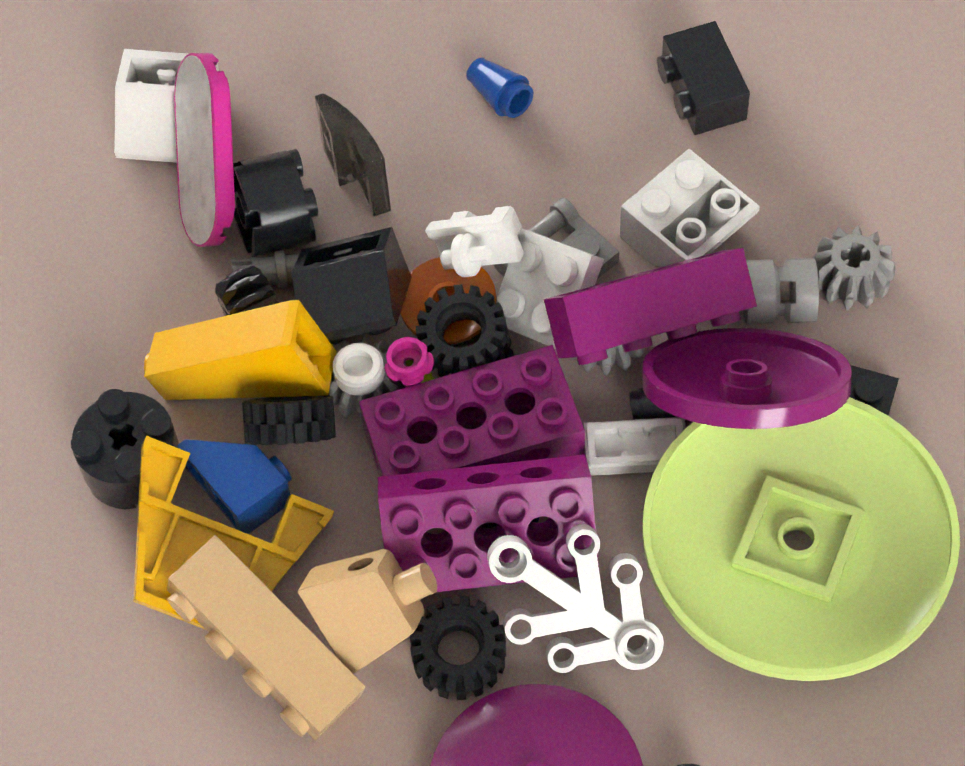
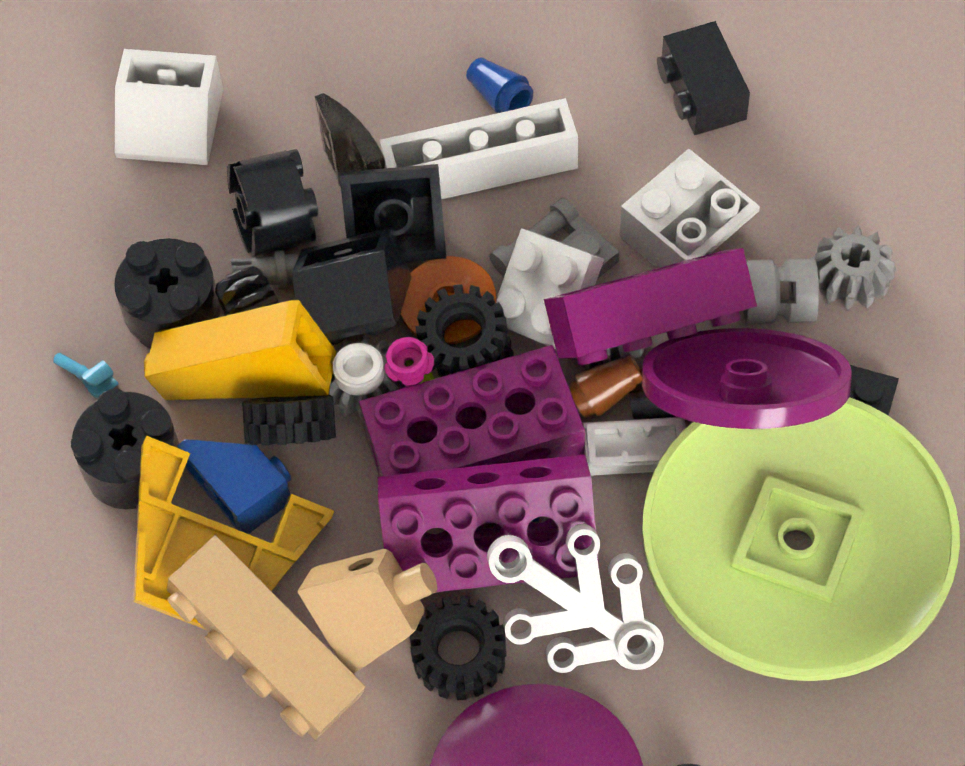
flat silver tile [174,53,235,247] -> none
white hips [425,206,525,277] -> none
none -> medium azure hand [53,353,119,398]
none -> black brick [114,238,221,349]
none -> black slope [339,164,447,262]
none -> white brick [380,98,578,199]
none -> dark orange cone [568,354,642,419]

